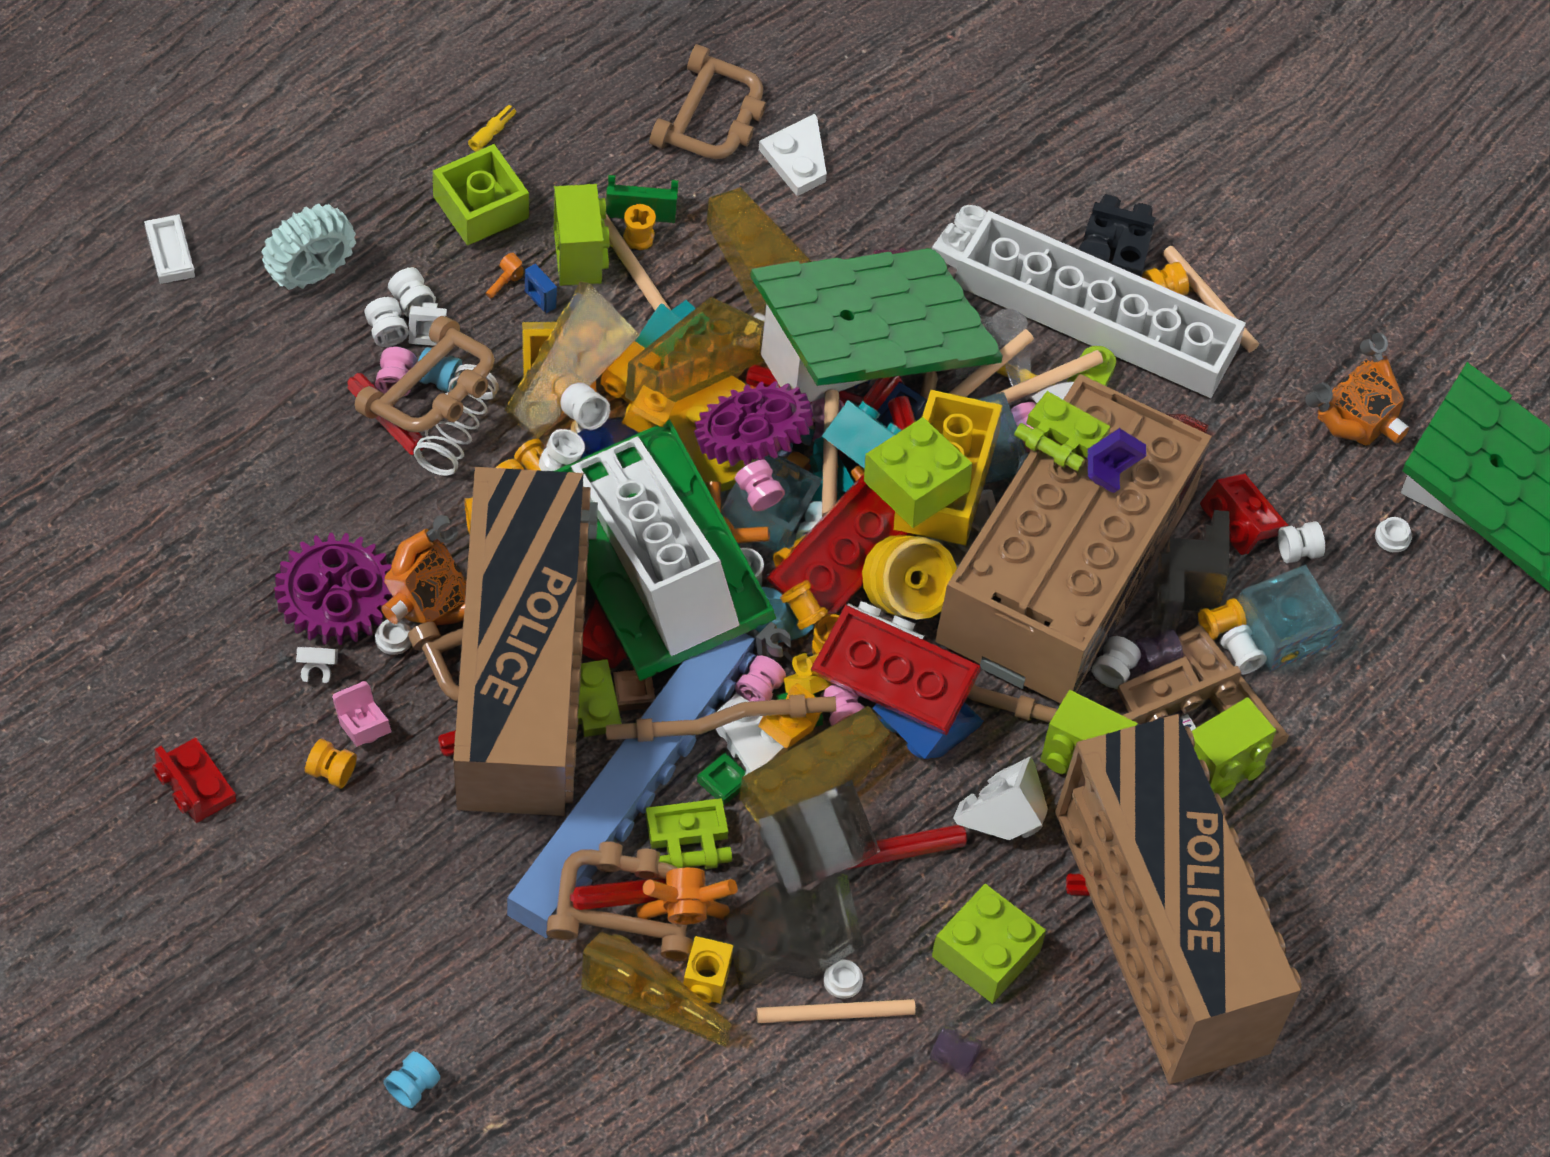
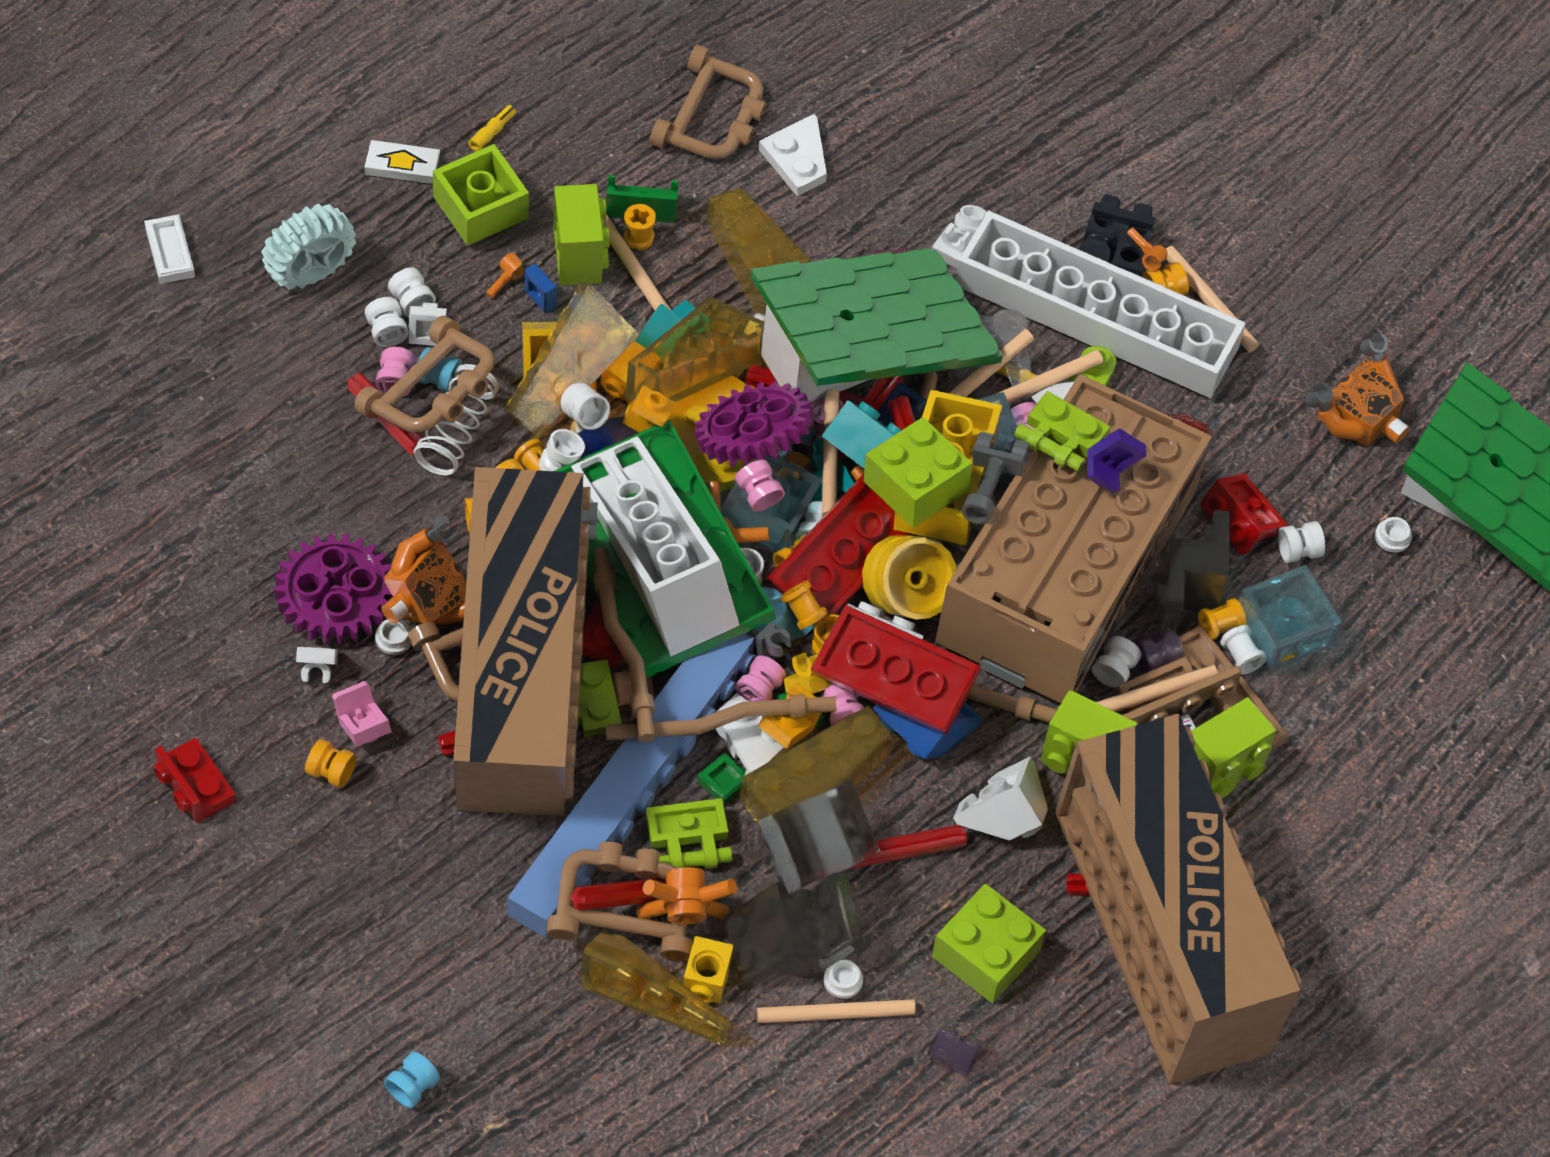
none -> white tile [365,140,440,184]
none -> medium nougat bar [593,547,655,742]
none -> dark grey bar [961,431,1031,524]
none -> light nougat bar [1096,665,1218,712]
none -> orange hand [1127,228,1168,272]

